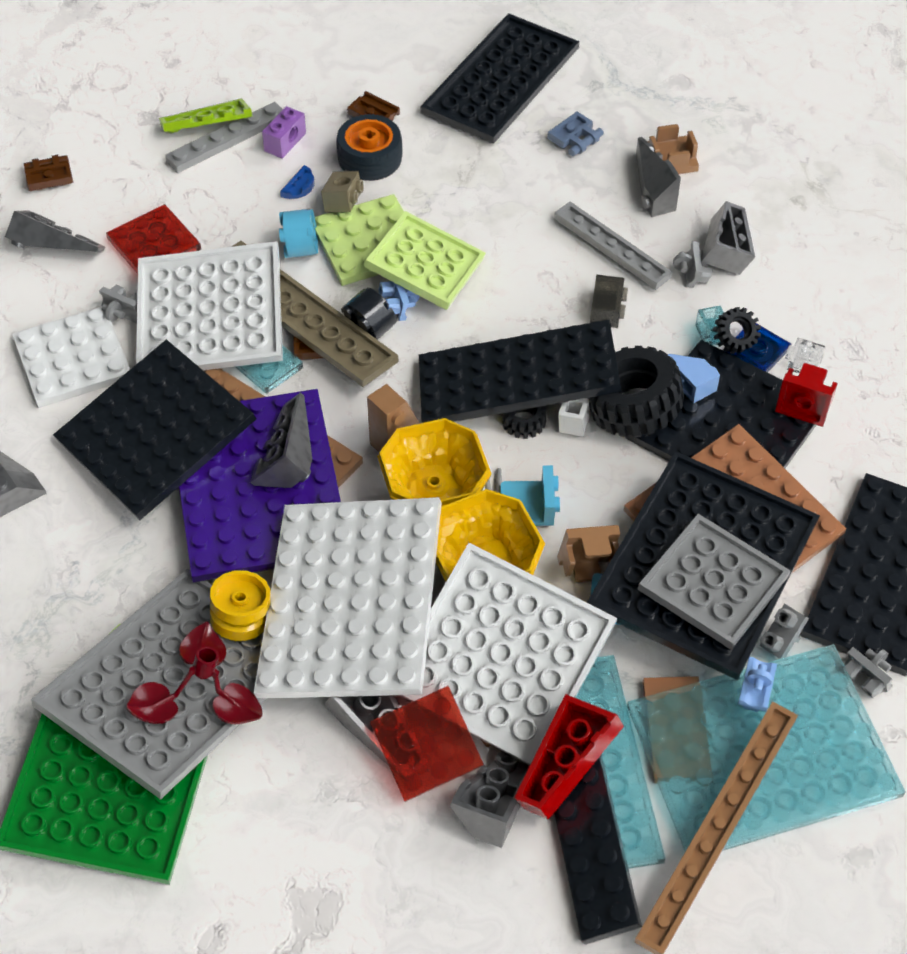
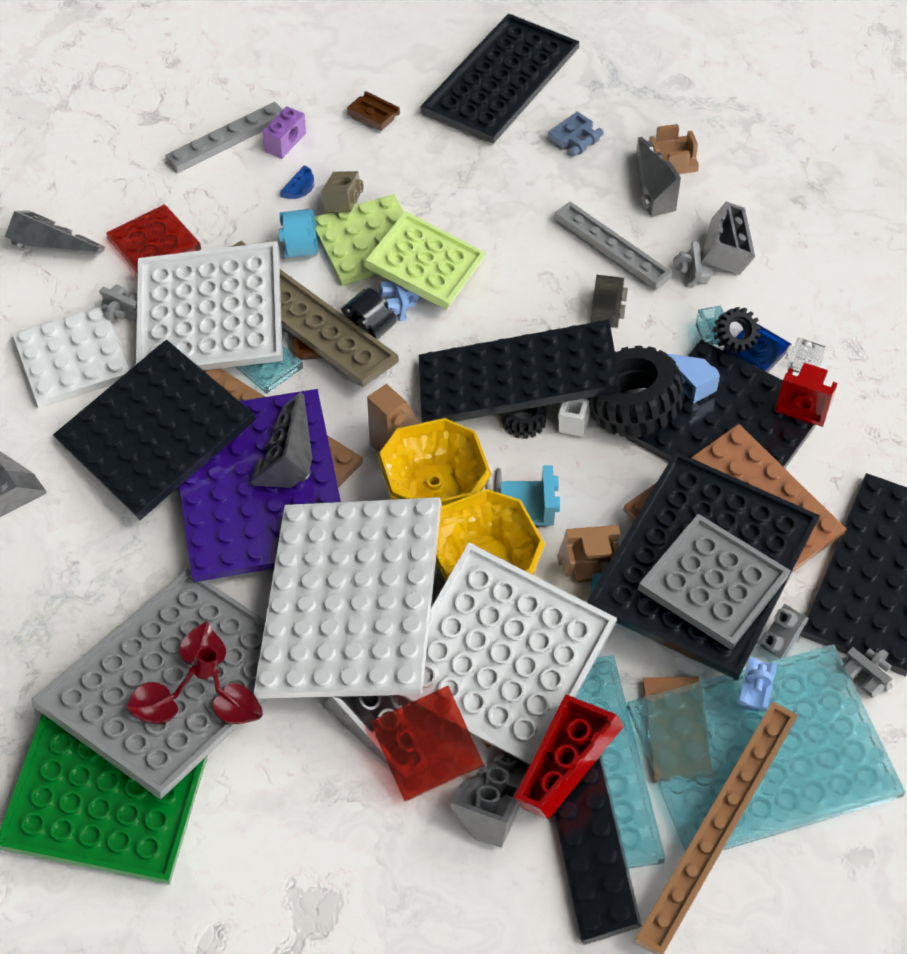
reddish brown plate [23,154,74,191] -> none
lime wing [159,98,253,133] -> none
yellow wheel [210,571,270,641] -> none
black wheel [336,114,403,181] -> none

